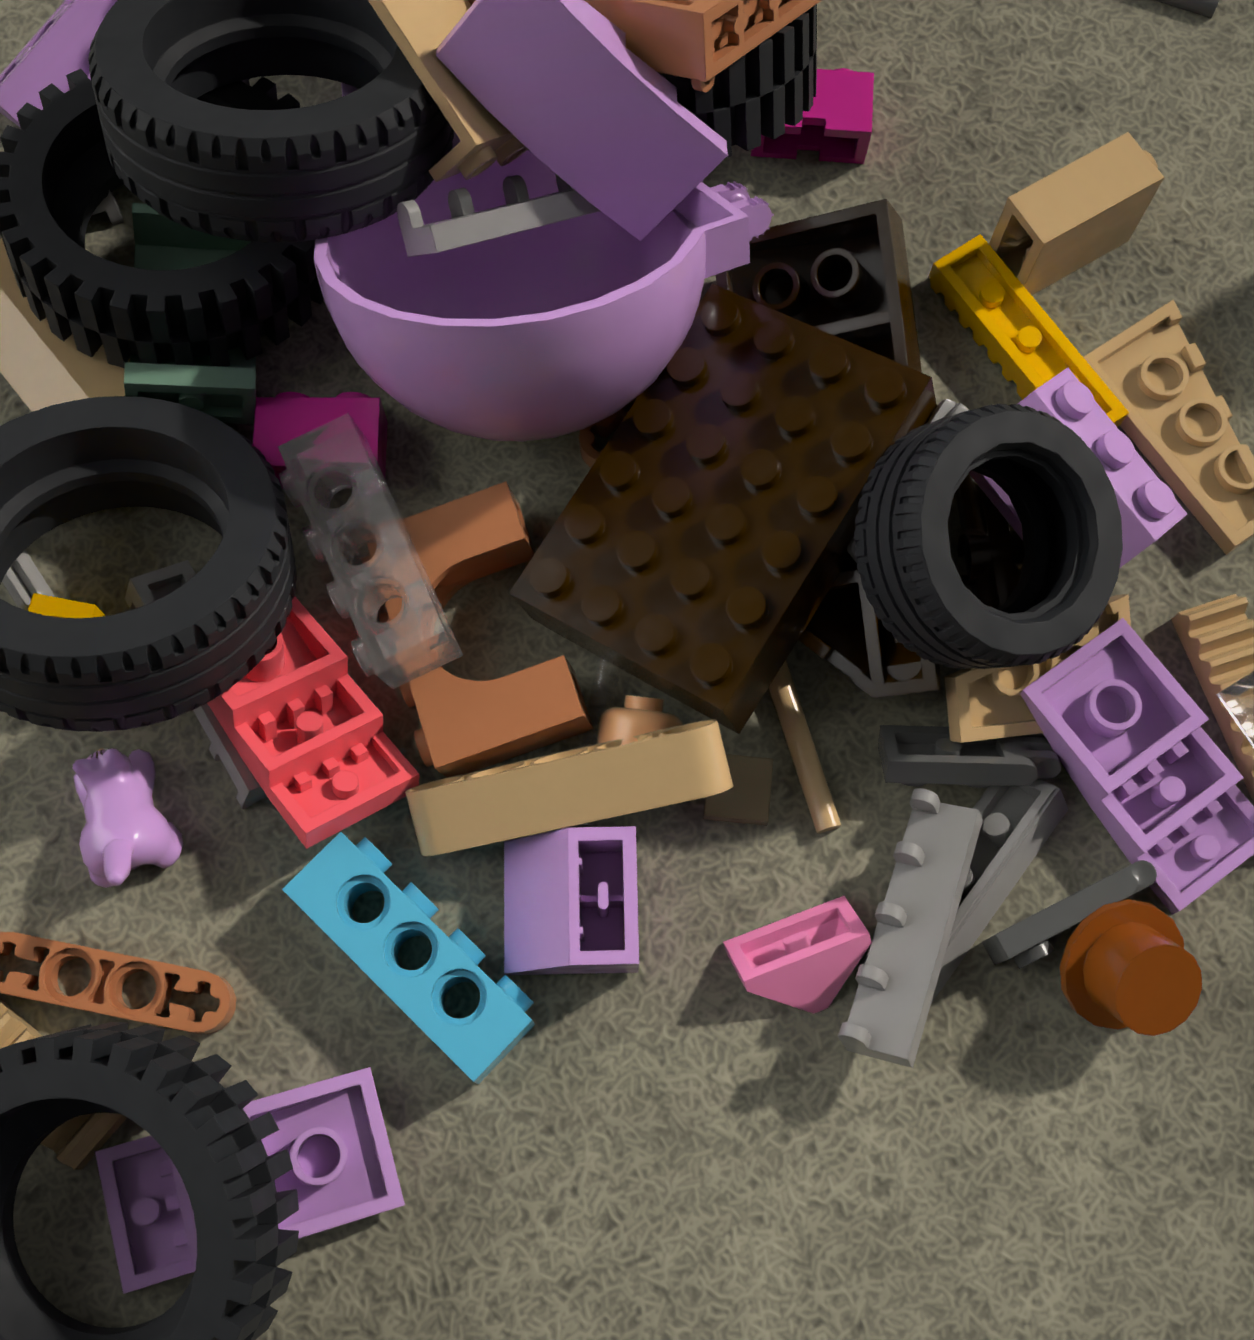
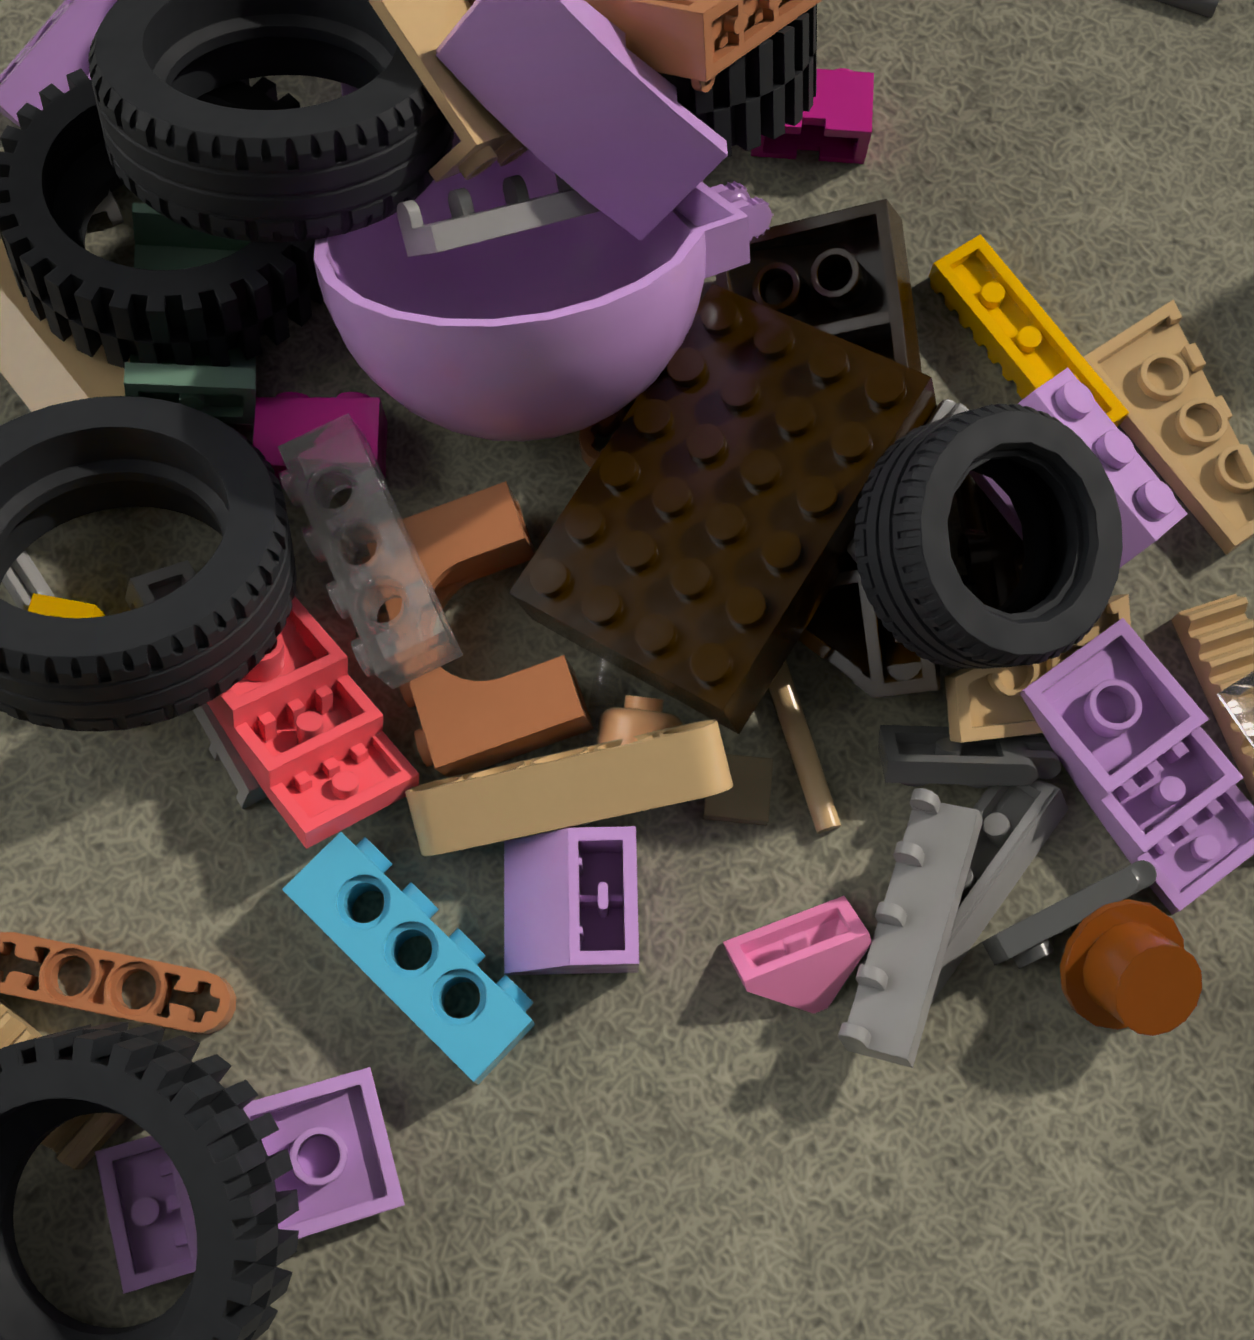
lavender animal [72,748,183,888] -> none
tan brick [989,132,1165,295] -> none

